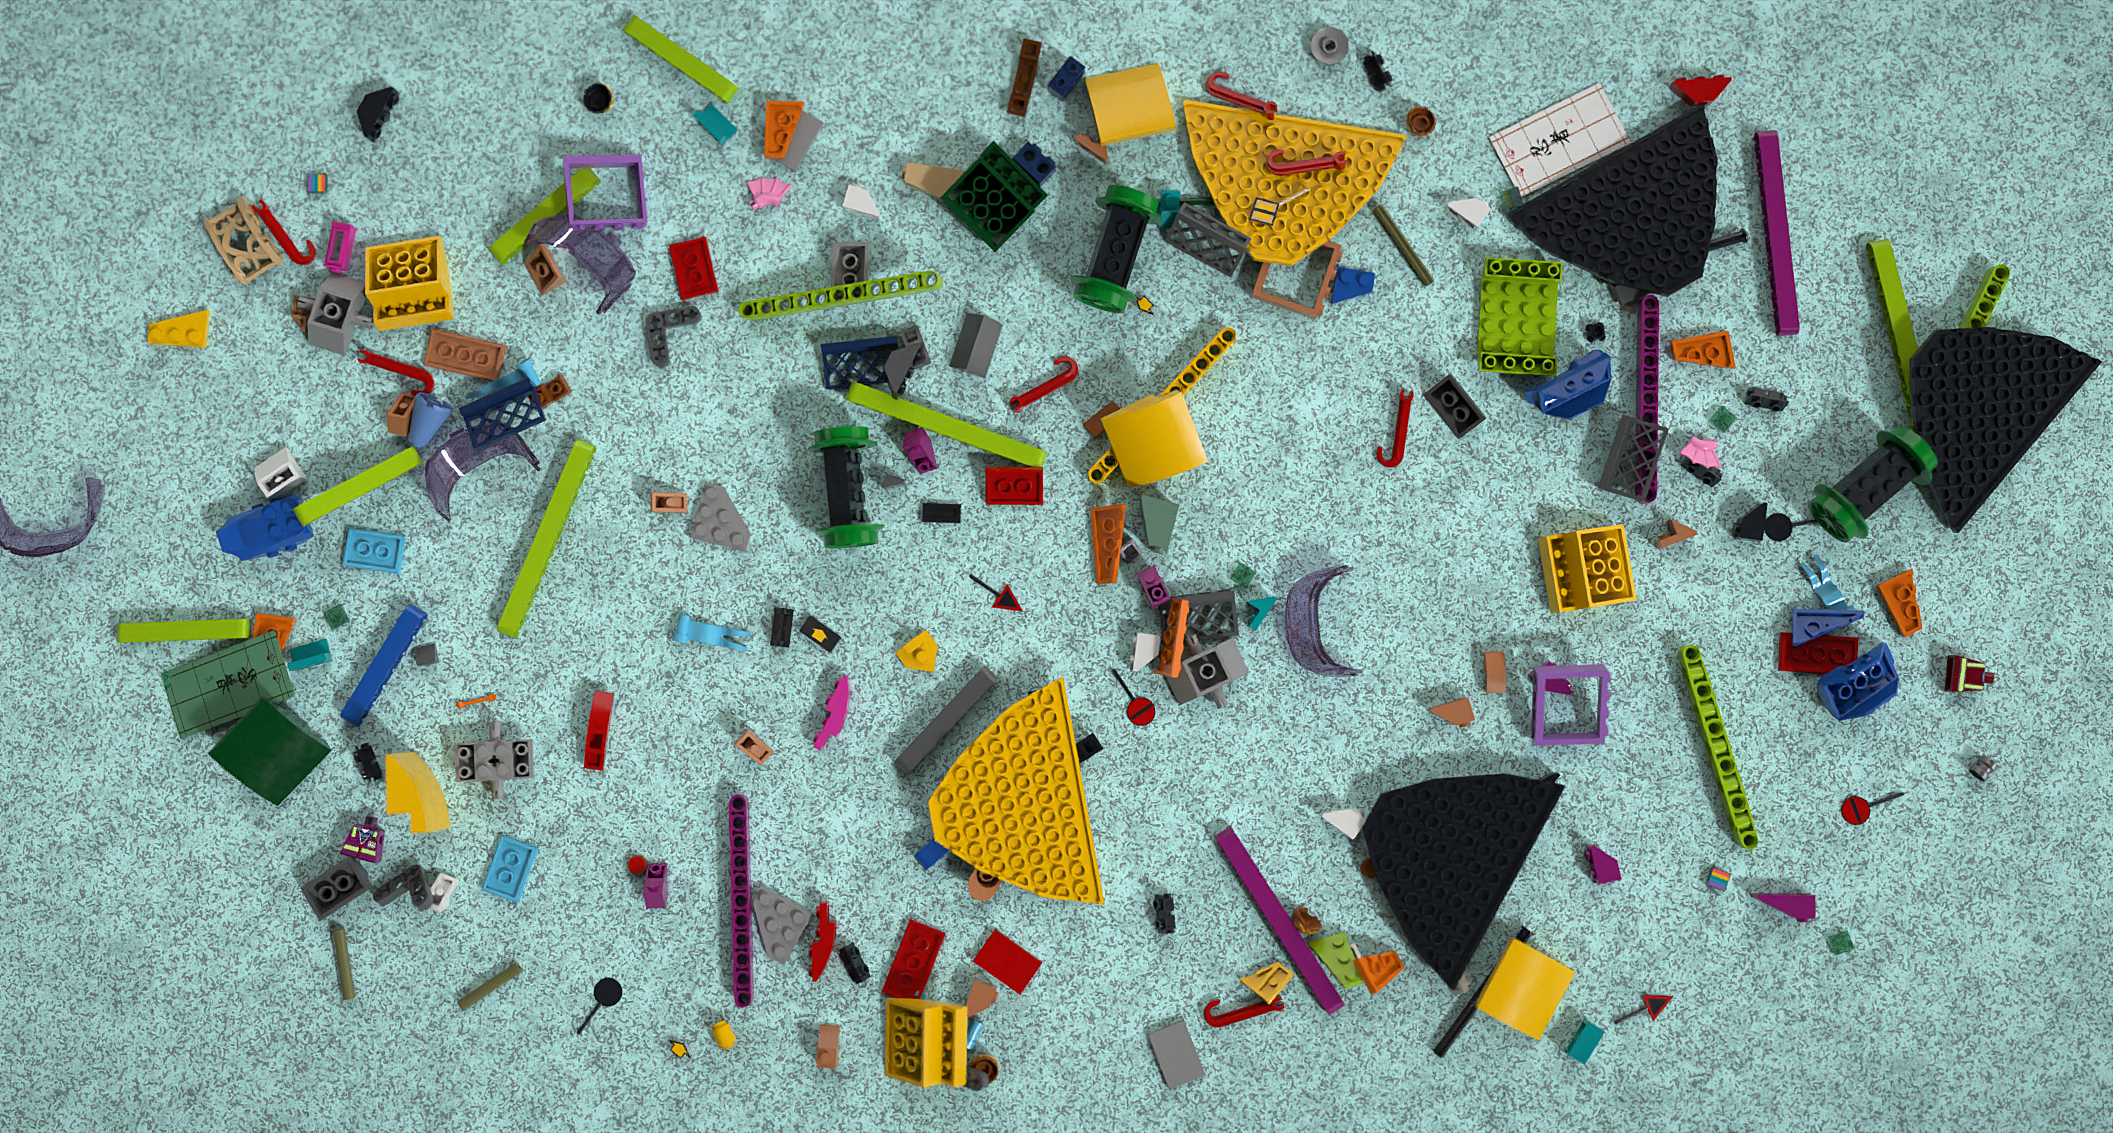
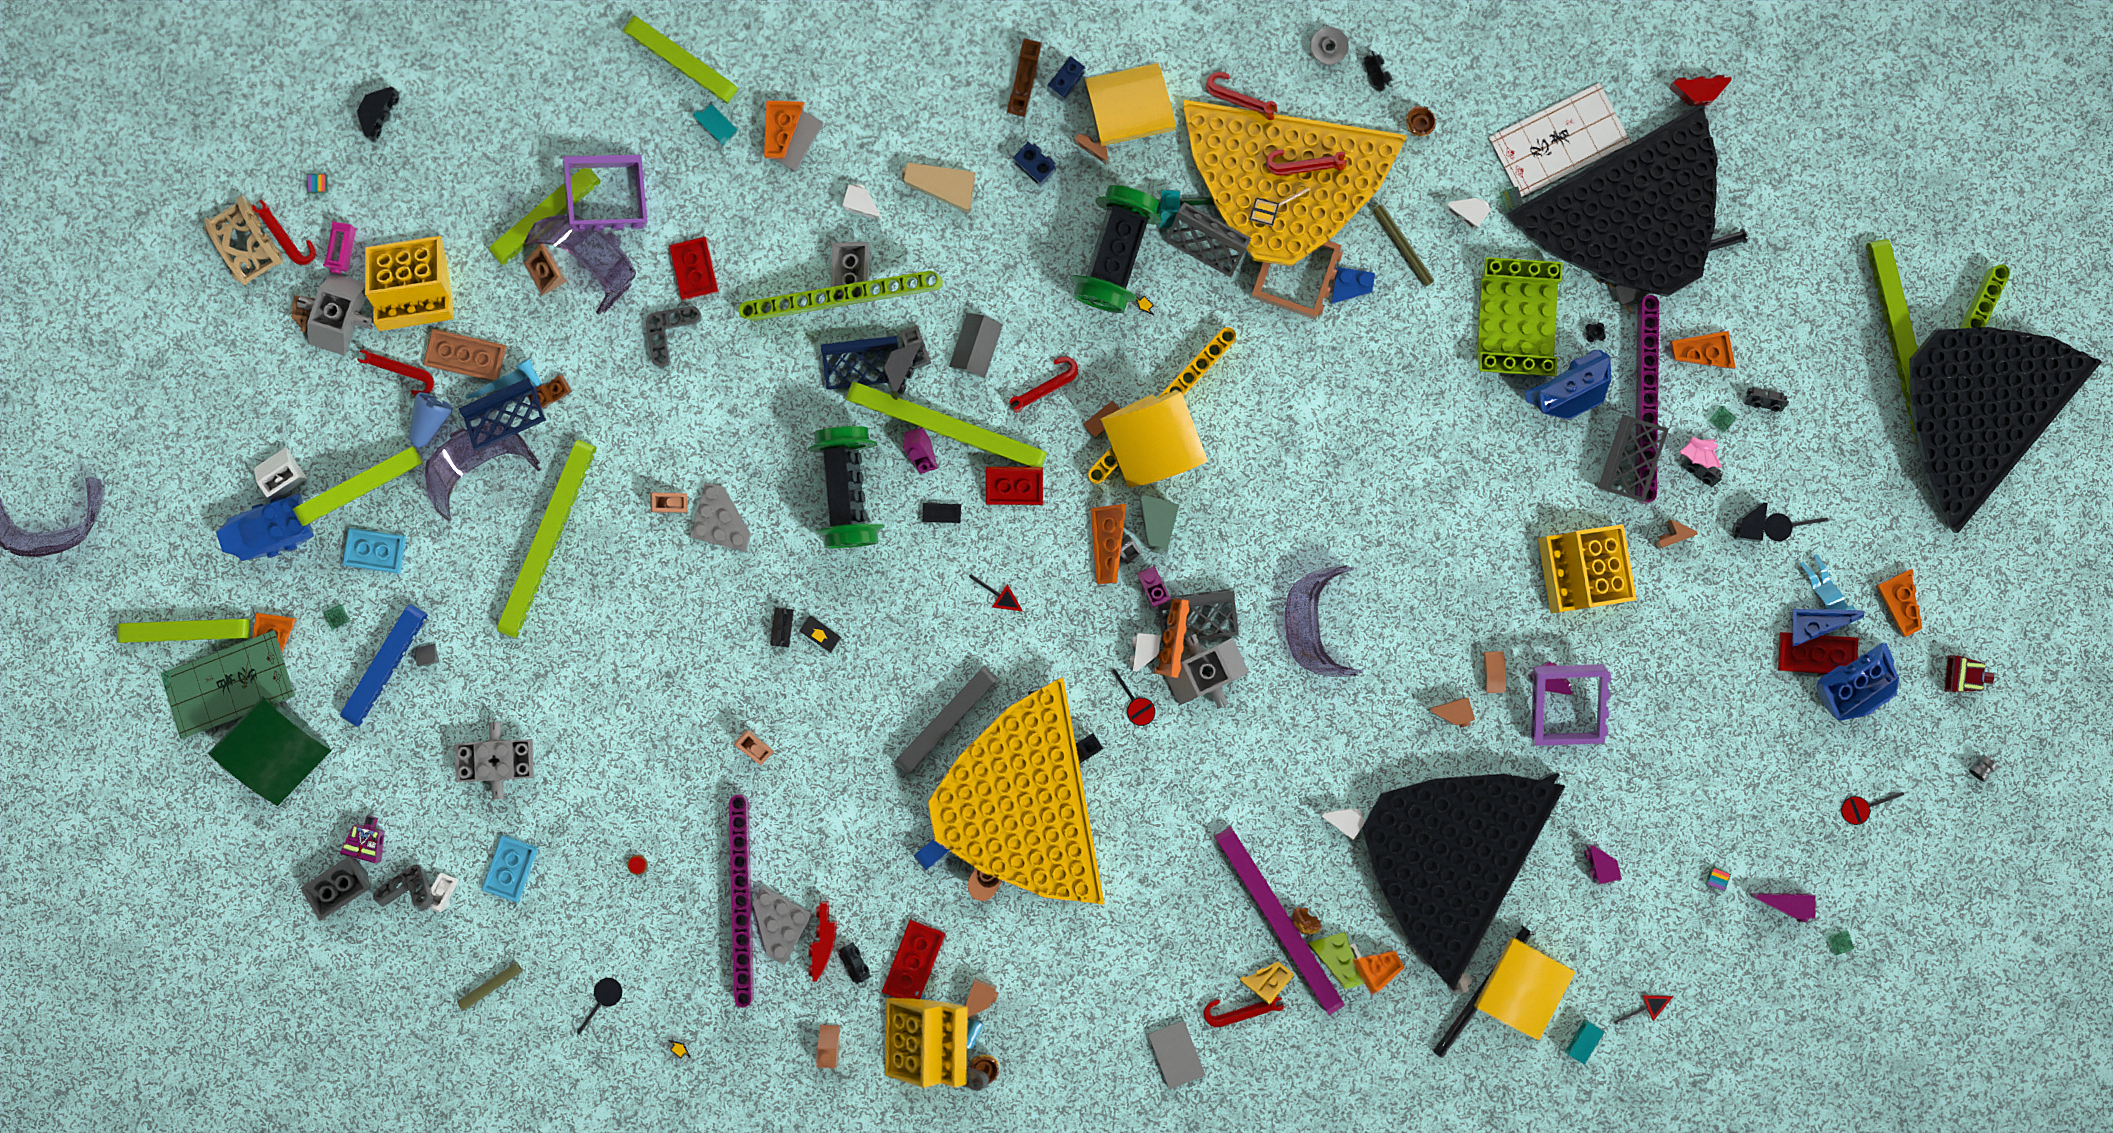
yellow wing [147,310,210,348] -> none
teal panel [287,639,333,671] -> none
olive piece [333,928,355,1000] -> none
black hinge [352,742,383,784] -> none
yellow slope [386,752,450,833] -> none
nougat slope [387,392,416,437] -> none
orange hinge [456,694,496,709] -> none
black hair [583,82,614,114] -> none
red slope [584,690,615,771] -> none
magenta slope [643,863,668,909] -> none
medium azure flag [672,614,751,651] -> none
yellow brick [711,1019,737,1050] -> none
bright pink arm [746,177,792,210] -> none
dark pink slope [813,675,850,750] -> none
dark grey slope [882,474,906,489] -> none
yellow plate [896,630,938,672] -> none
dark green slope [940,140,1048,252] -> none
red tile [973,929,1042,995] -> none
black hinge [1153,893,1176,934] -> none
clear green tile [1230,563,1256,589] -> none
teal slope [1246,597,1277,631] -> none
dark orange tile [1360,858,1376,878] -> none
red piece [1377,389,1414,468] -> none
dark grey slope [1423,373,1486,439] -> none
lime beam [1678,645,1758,850] -> none
magenta beam [1754,130,1800,336] -> none
brick [1808,426,1938,543] -> none

